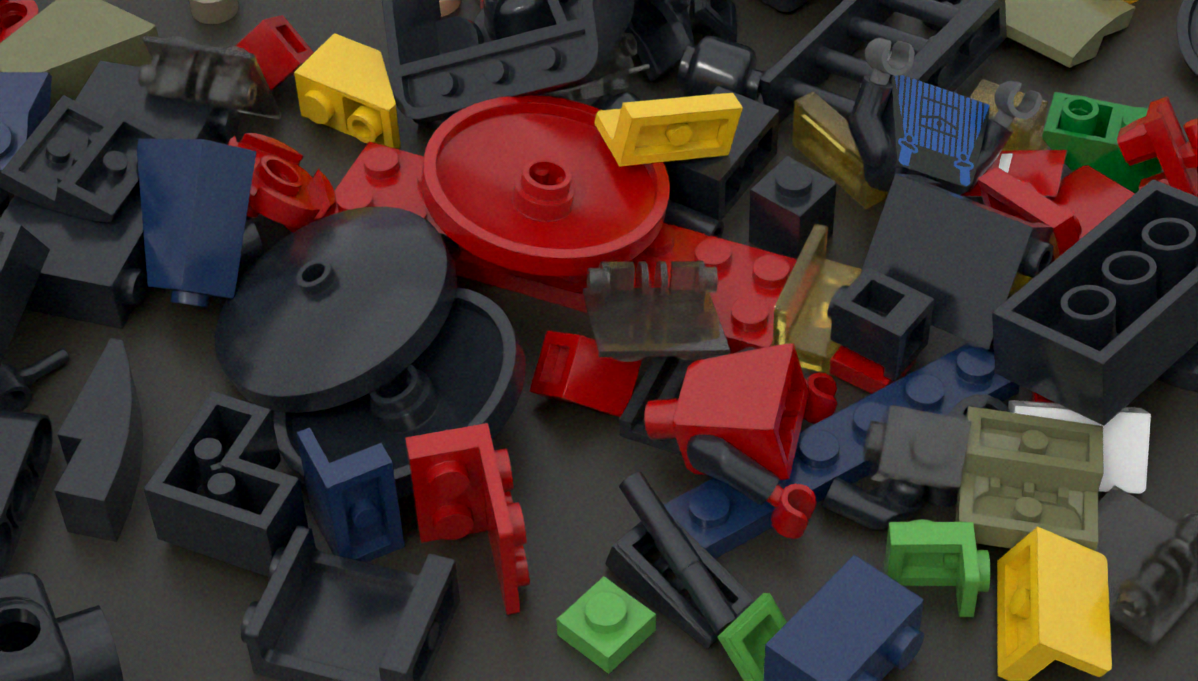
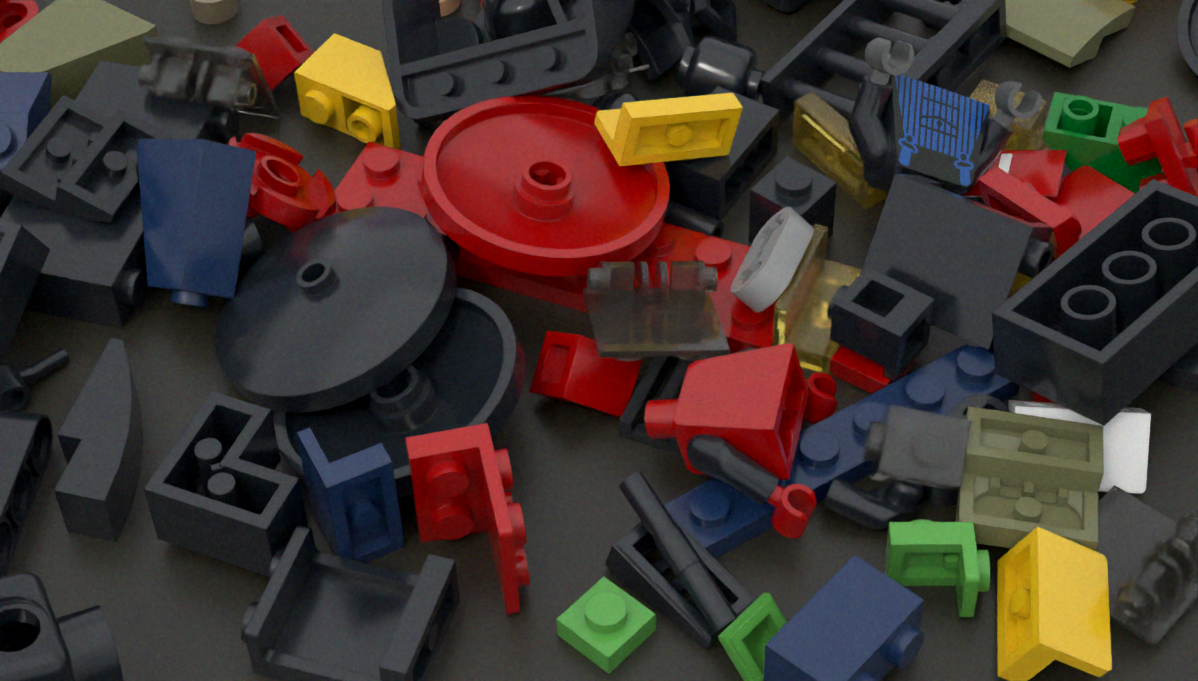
none -> light grey beam [730,207,814,313]

